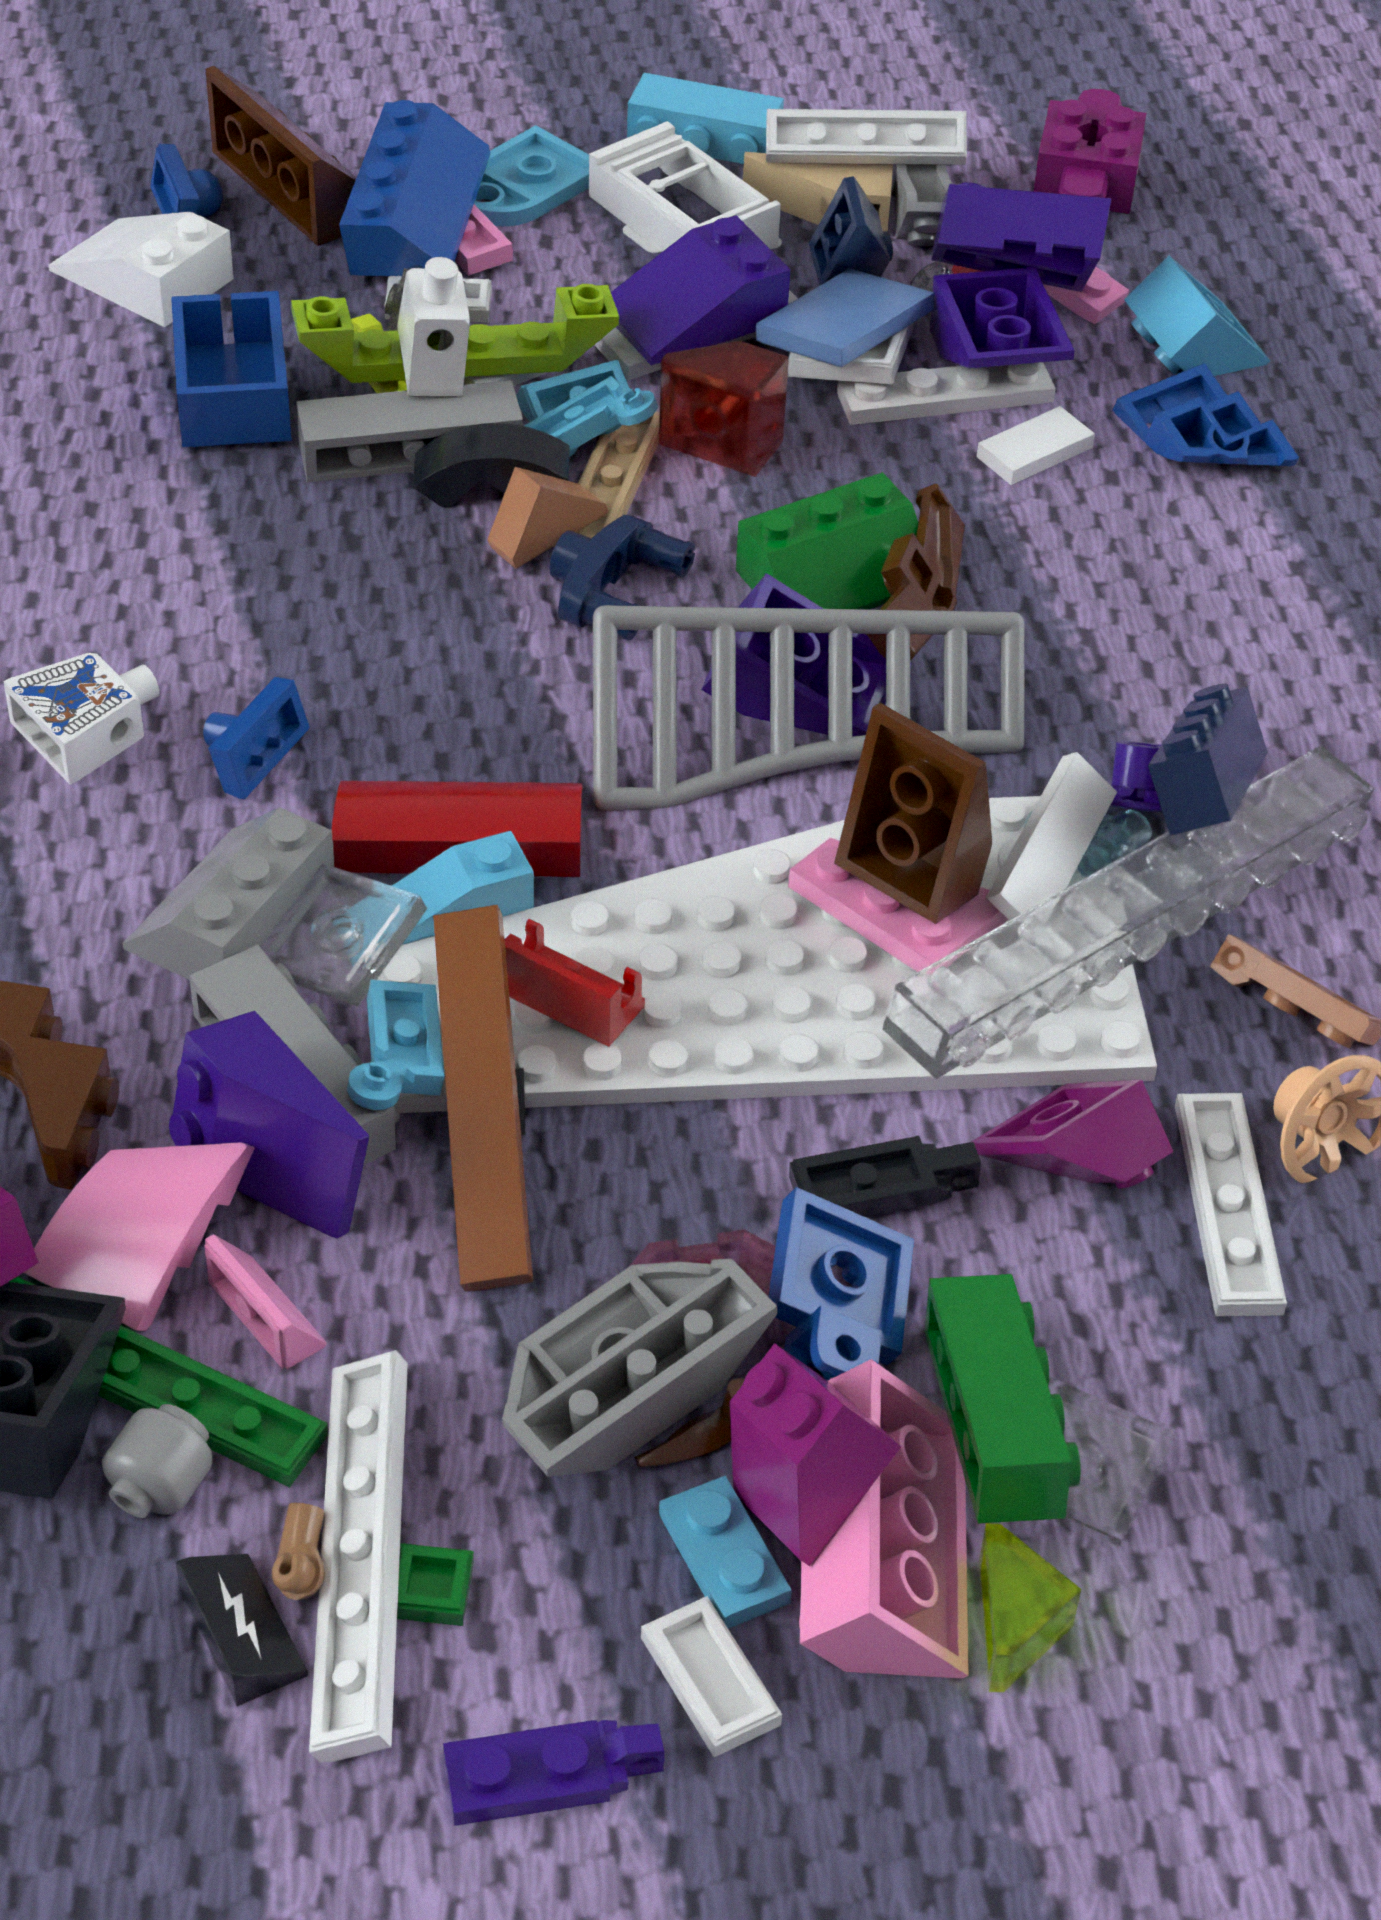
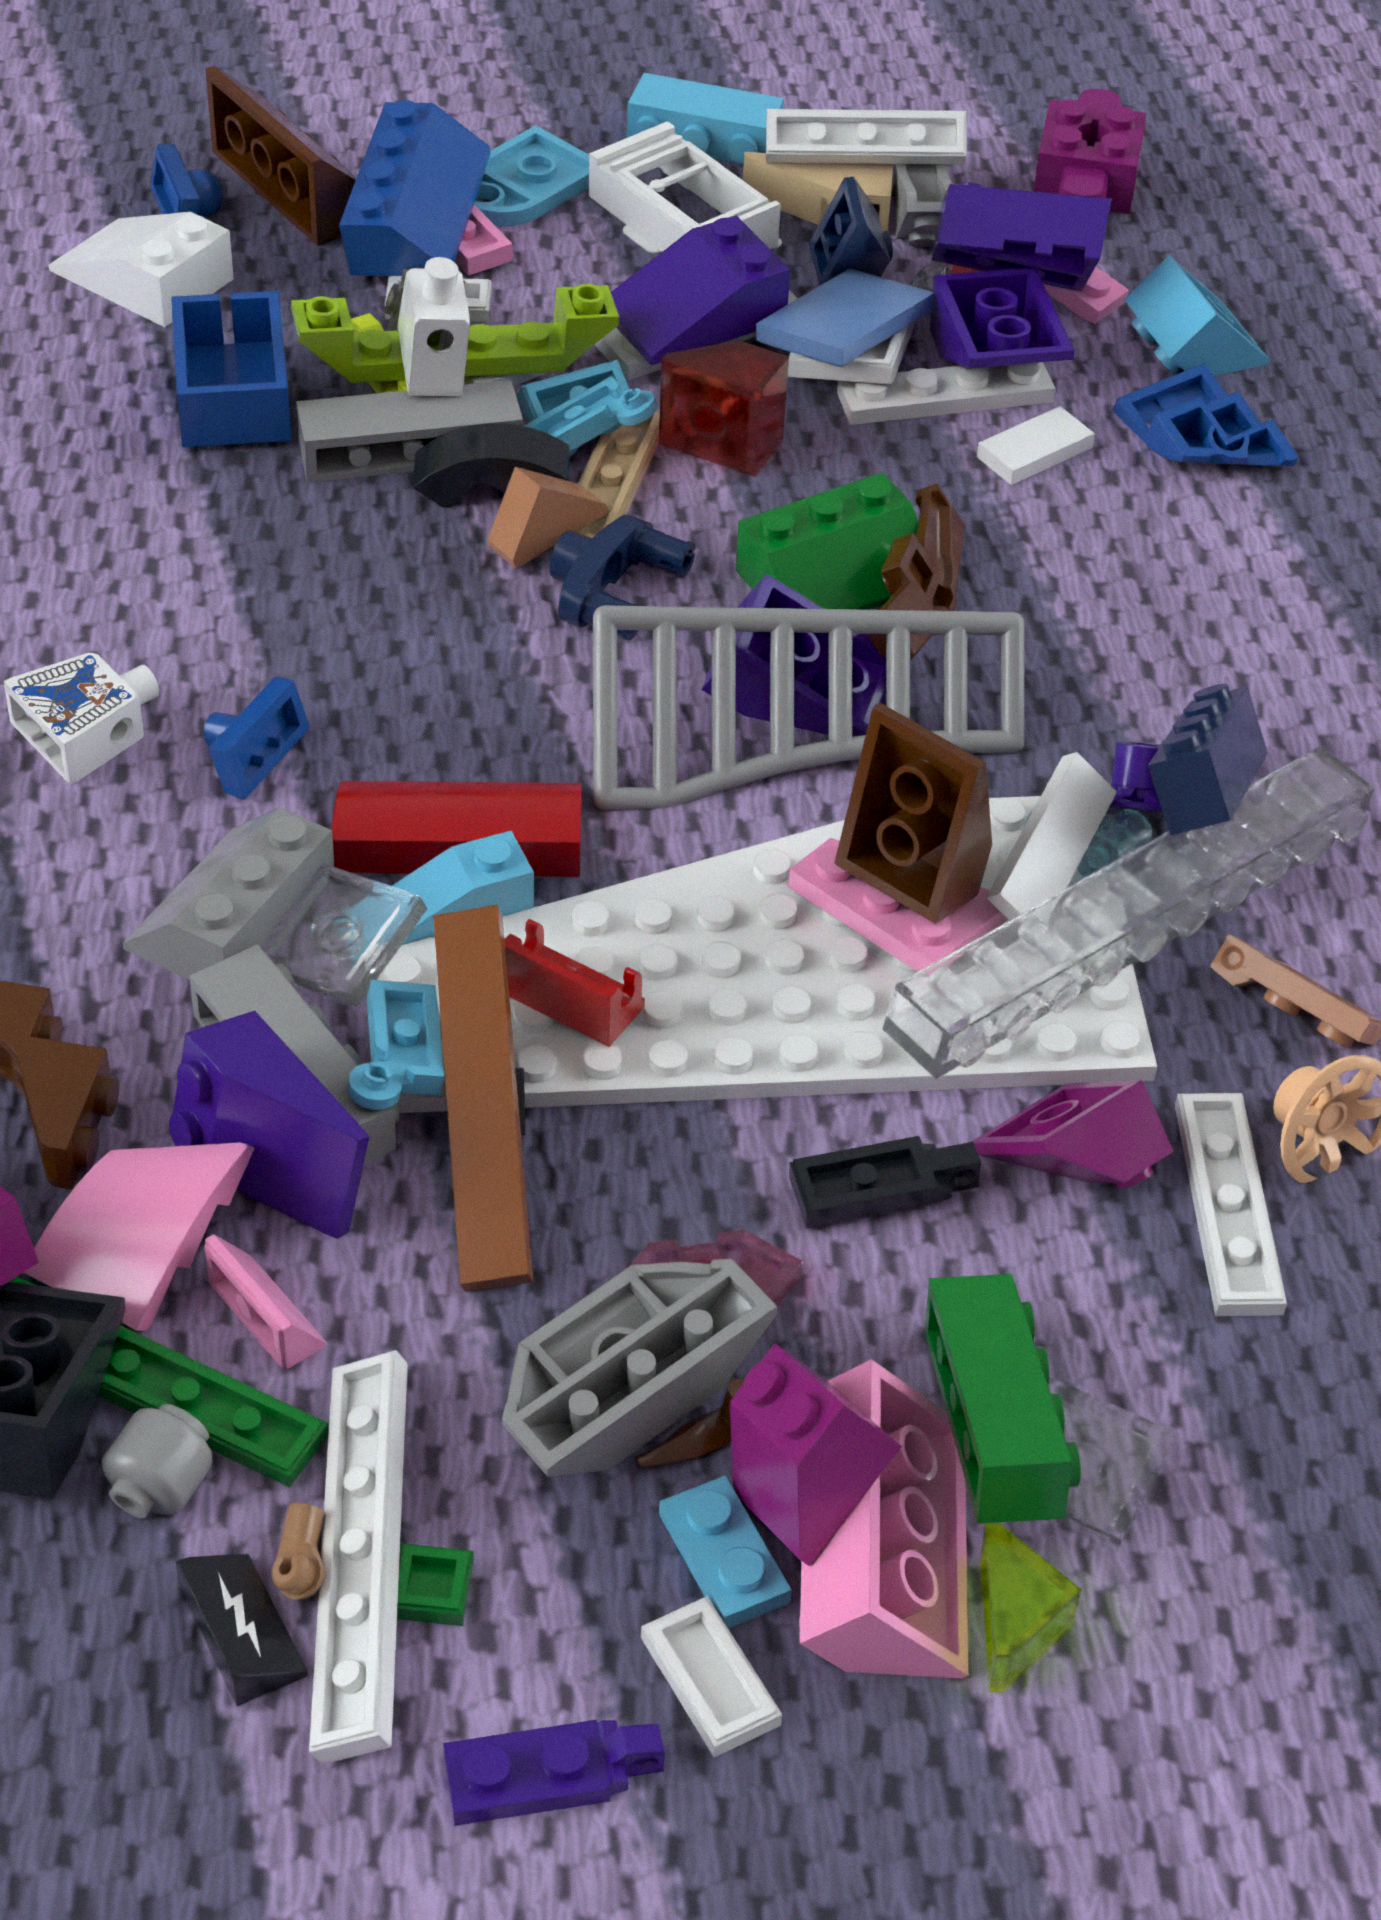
plate [768,1187,914,1381] -> none

